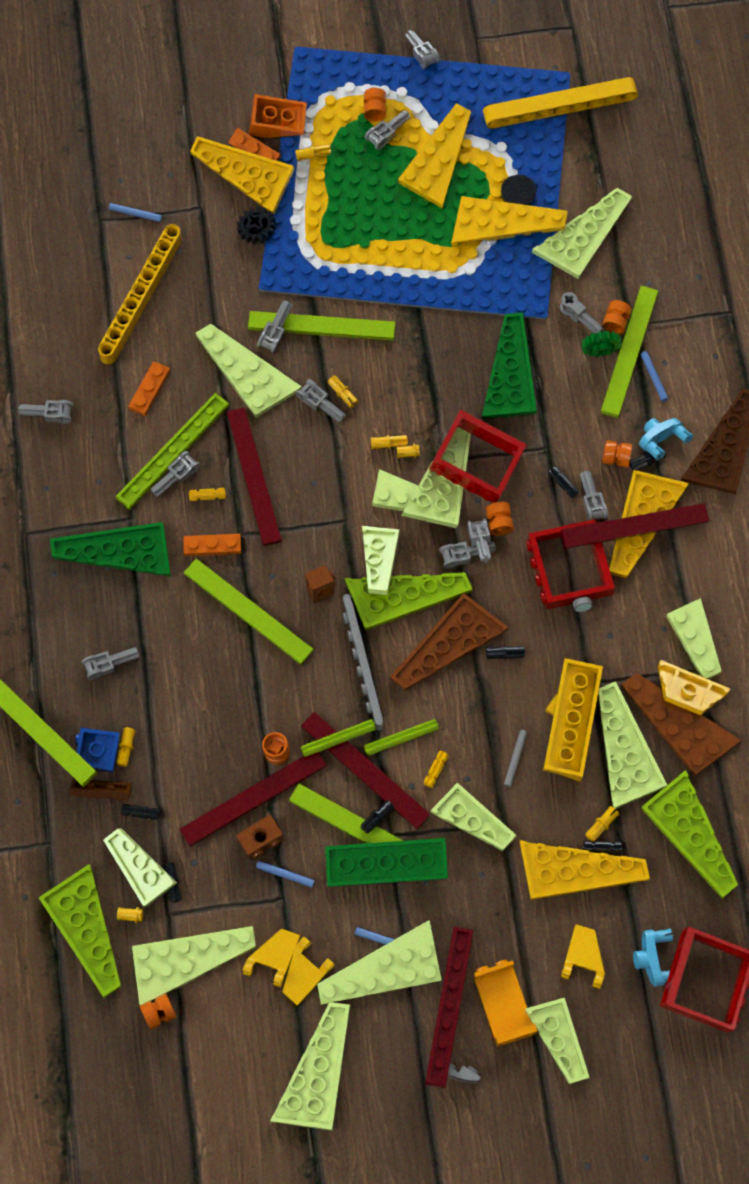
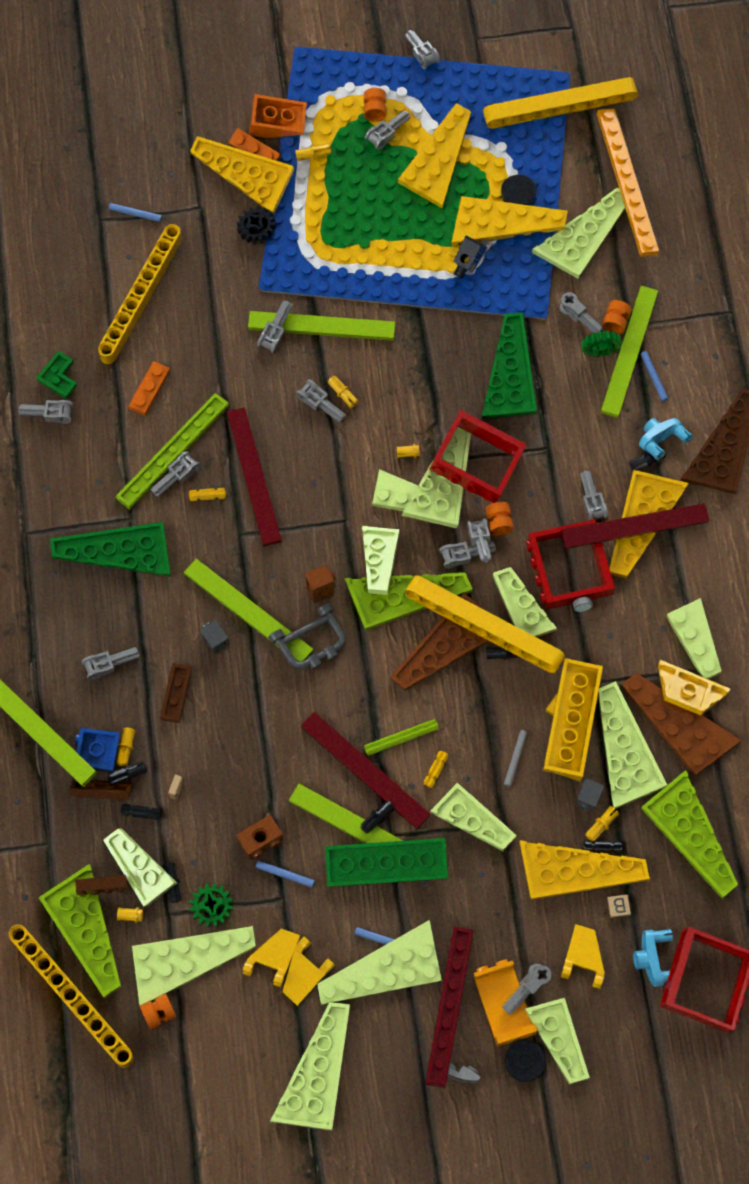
dark red tile [180,752,326,847] -> none
orange plate [184,534,241,556] -> none
yellowish green wing [196,324,302,418] -> none
orange wheel [262,732,290,765] -> none
lime axle [301,719,376,757] -> none
light grey hinge [343,594,383,731] -> none
yellow axle [371,435,408,449] -> none
black axle [548,467,579,498] -> none
orange wheel [602,440,632,468] -> none
none -> yellow beam [9,924,134,1068]
none -> green plate [36,351,77,400]
none -> reddish brown piece [75,875,127,896]
none -> black axle [107,761,147,785]
none -> reddish brown plate [160,663,192,723]
none -> tan tile [168,775,184,800]
none -> green gear [189,883,233,928]
none -> dark grey brick [200,620,230,654]
none -> dark grey bar [268,603,346,670]
none -> yellow beam [404,575,565,673]
none -> black torso [453,235,487,280]
none -> yellowish green wing [492,567,557,637]
none -> light grey connector [502,964,551,1015]
none -> black tile [504,1040,546,1082]
none -> dark grey brick [575,778,604,812]
none -> light orange plate [597,108,659,257]
none -> tan tile [607,895,631,918]

